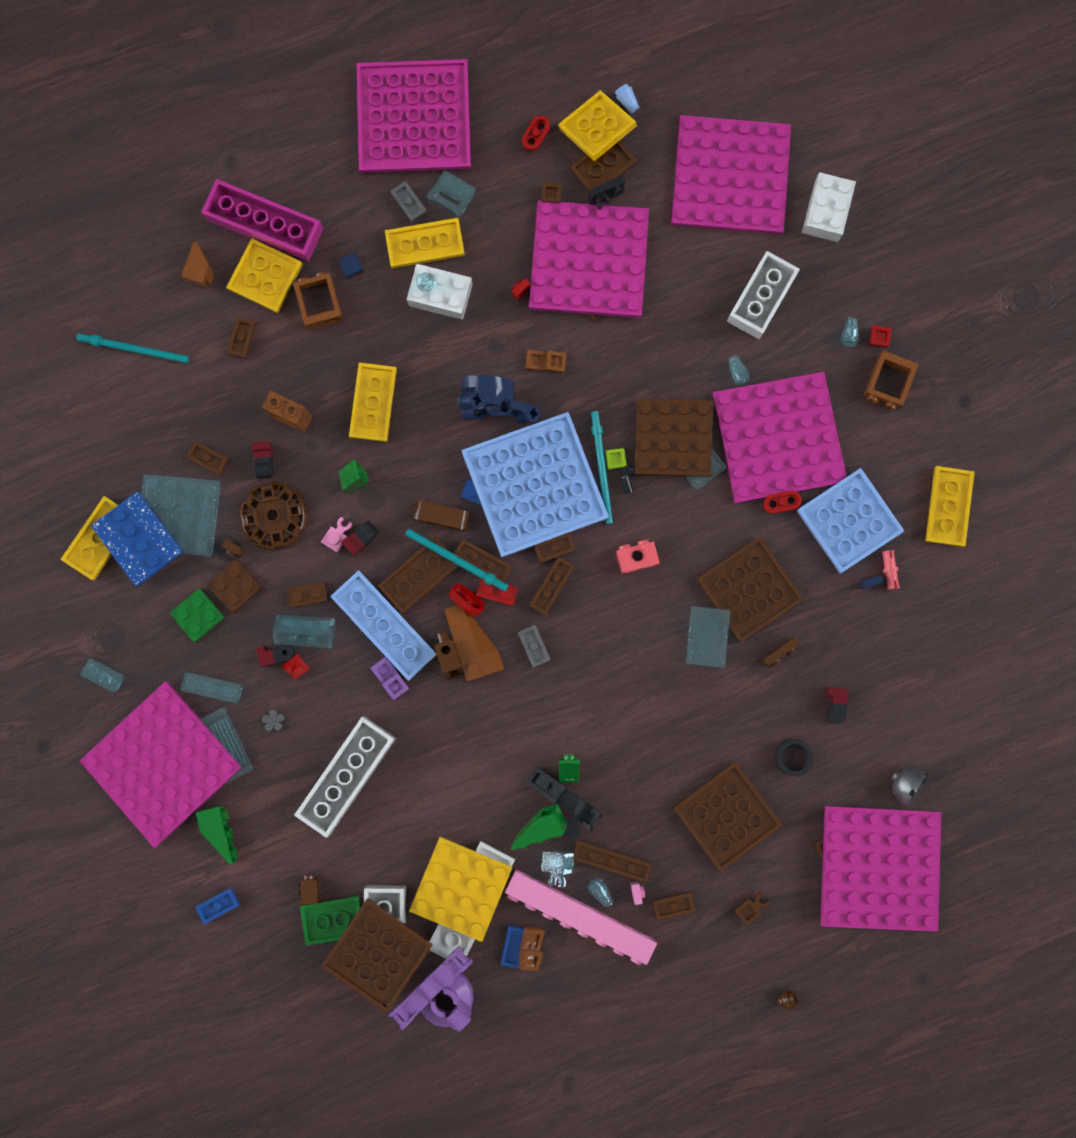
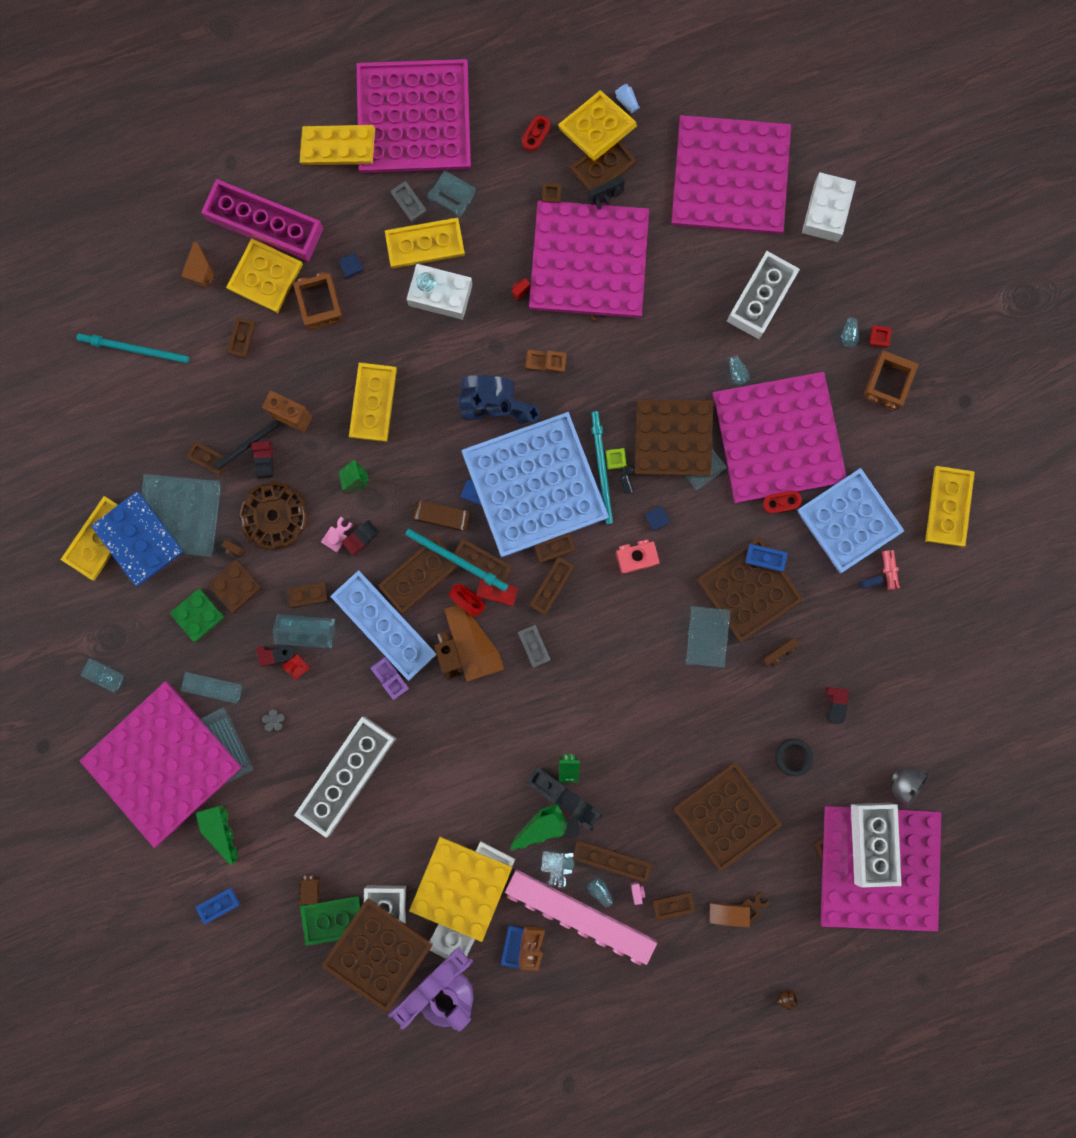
none -> black bar [213,420,279,470]
none -> yellow plate [300,125,375,165]
none -> dark blue tile [644,506,670,532]
none -> dark orange slope [710,902,750,927]
none -> blue plate [745,544,788,572]
none -> white brick [851,803,901,887]

